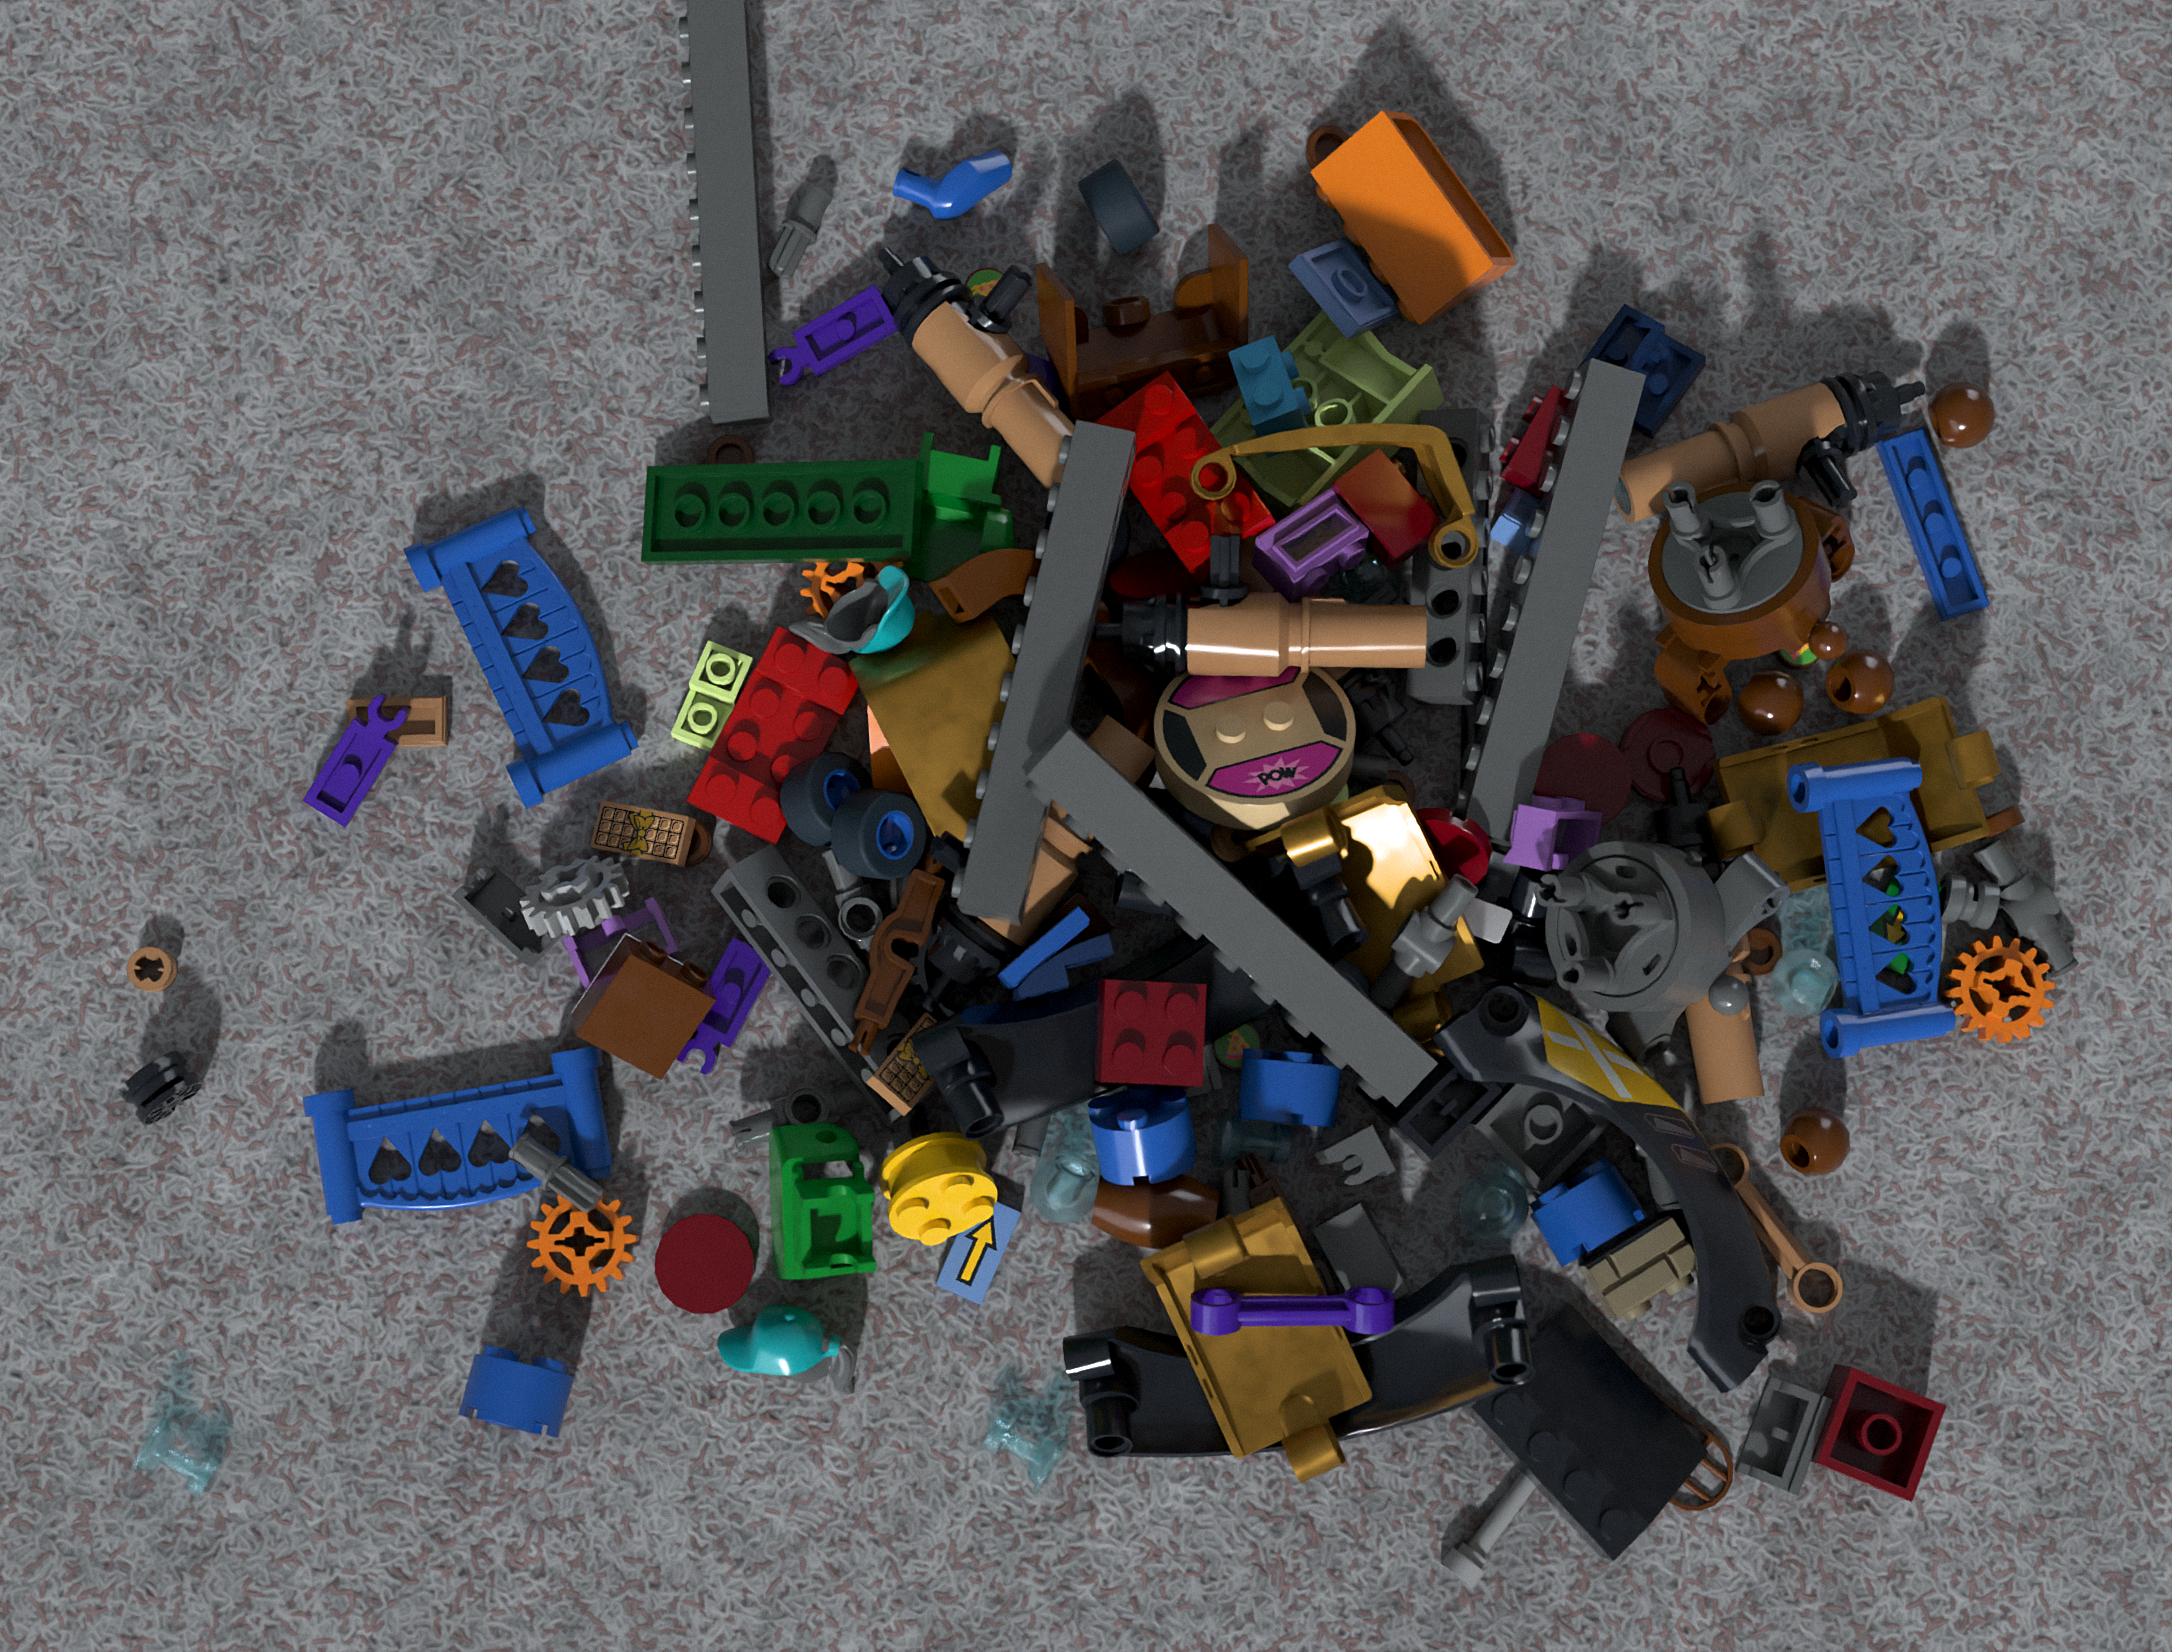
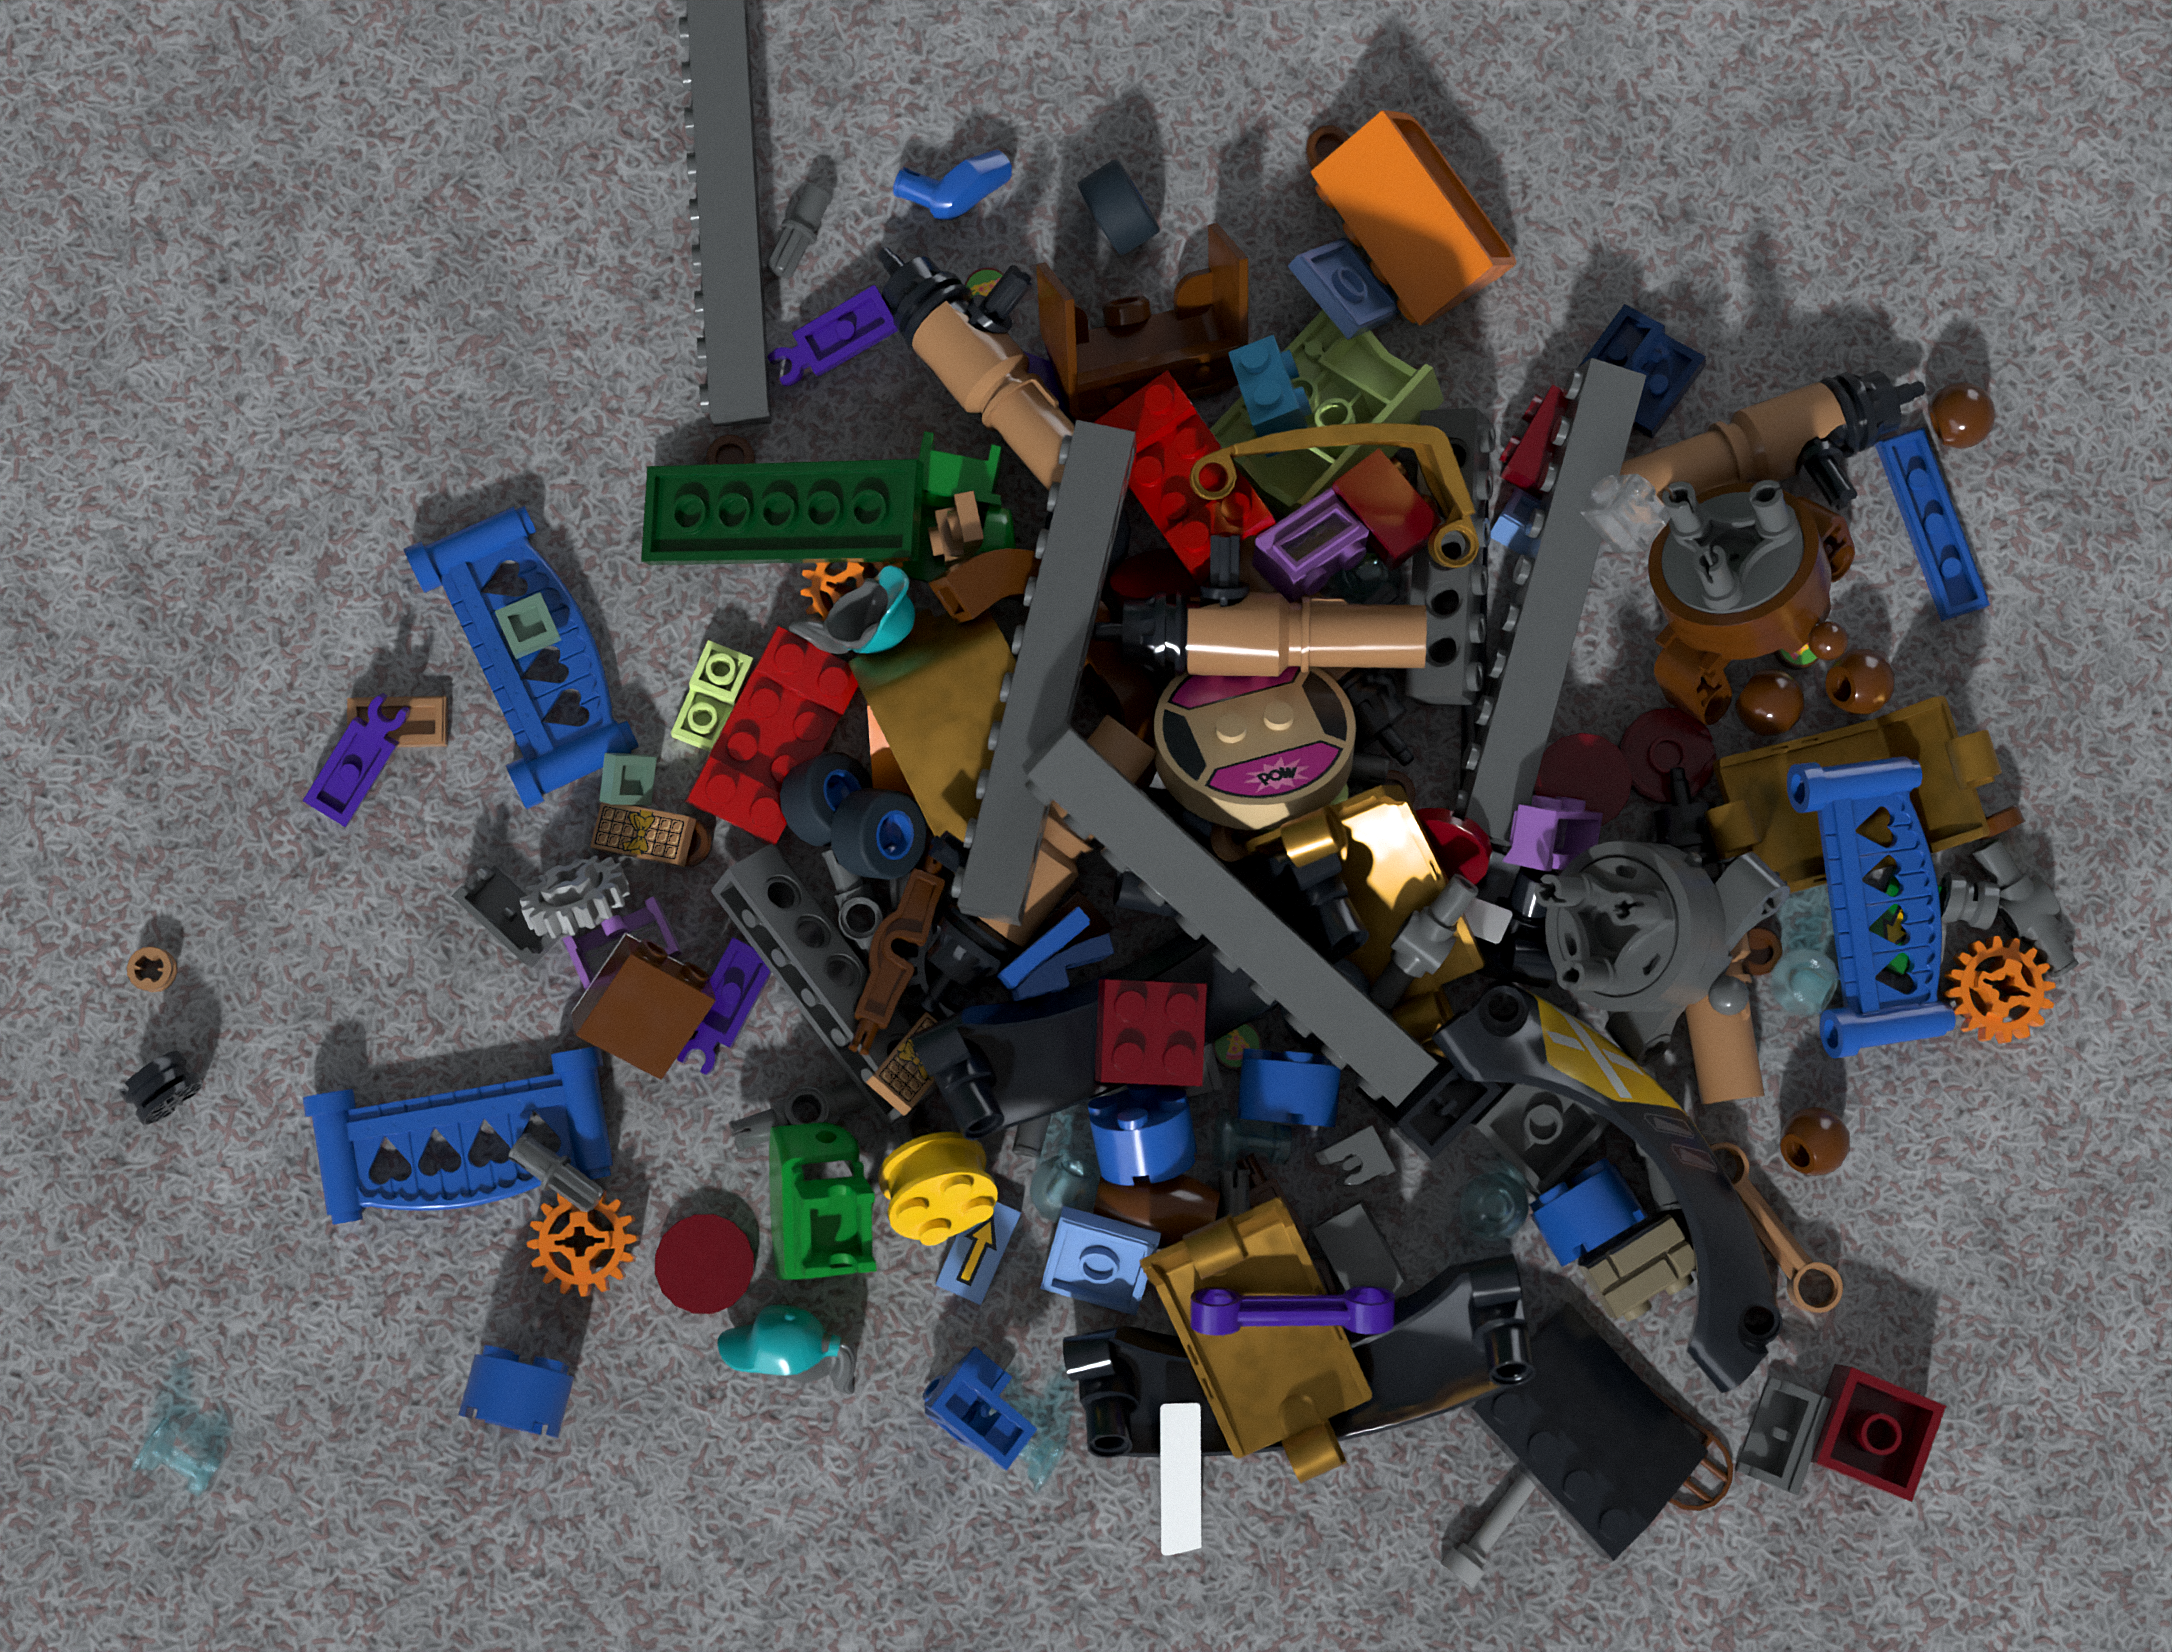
none -> sand green plate [495,592,561,659]
none -> sand green plate [599,752,657,806]
none -> blue tile [922,1346,1038,1471]
none -> medium nougat slope [928,491,984,569]
none -> medium blue tile [1040,1206,1161,1316]
none -> white sticker [1160,1403,1201,1556]
none -> clear brick [1580,474,1671,553]

